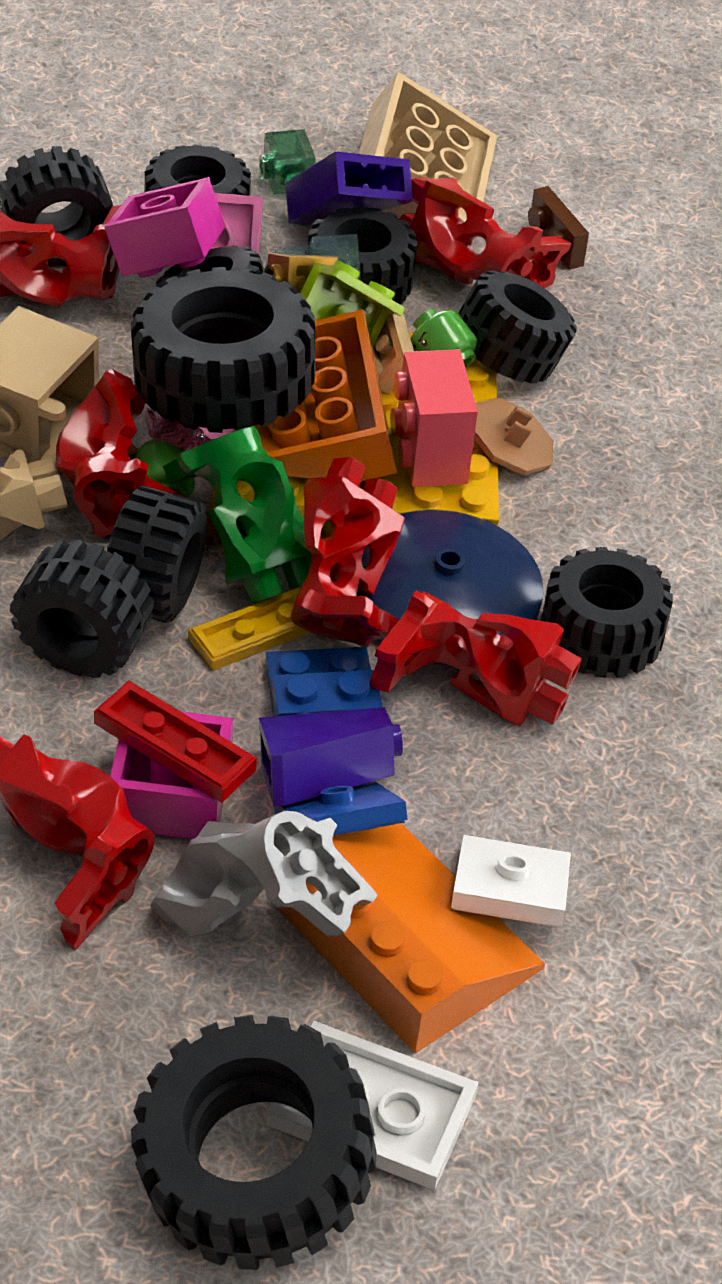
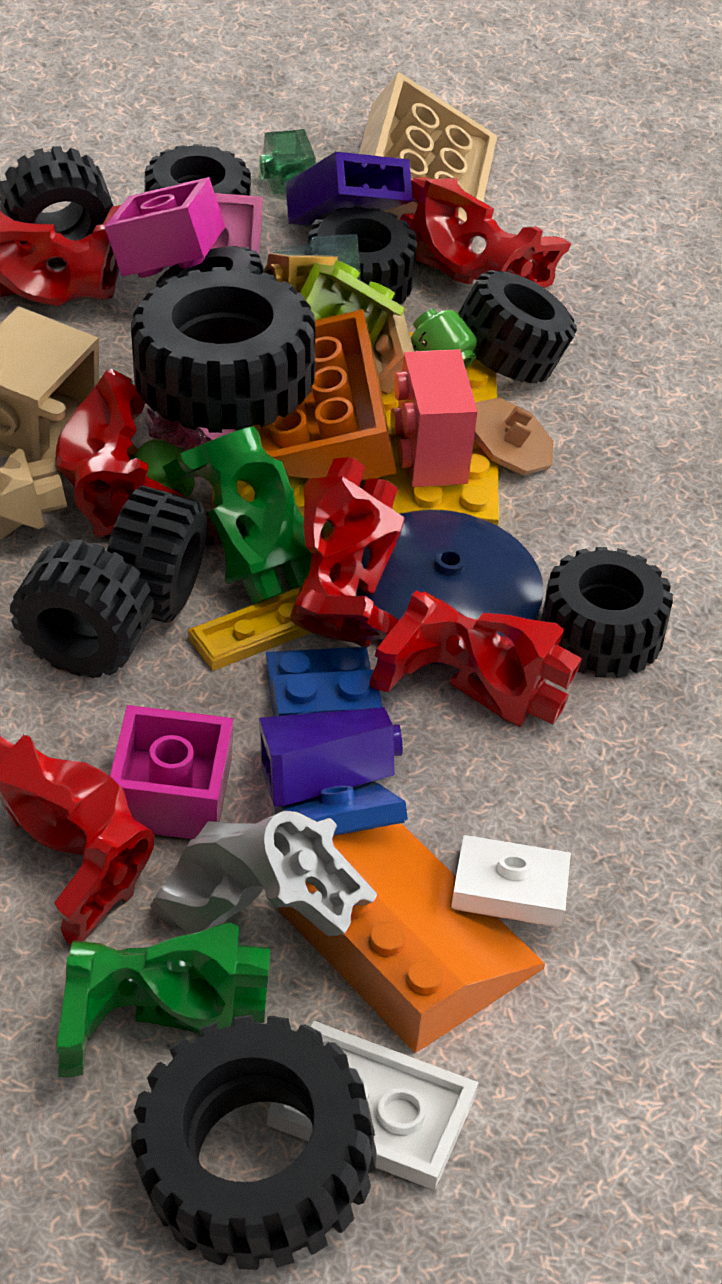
red tile [94,680,257,803] -> none
reddish brown plate [528,186,589,270] -> none
none -> green hips [57,922,270,1078]

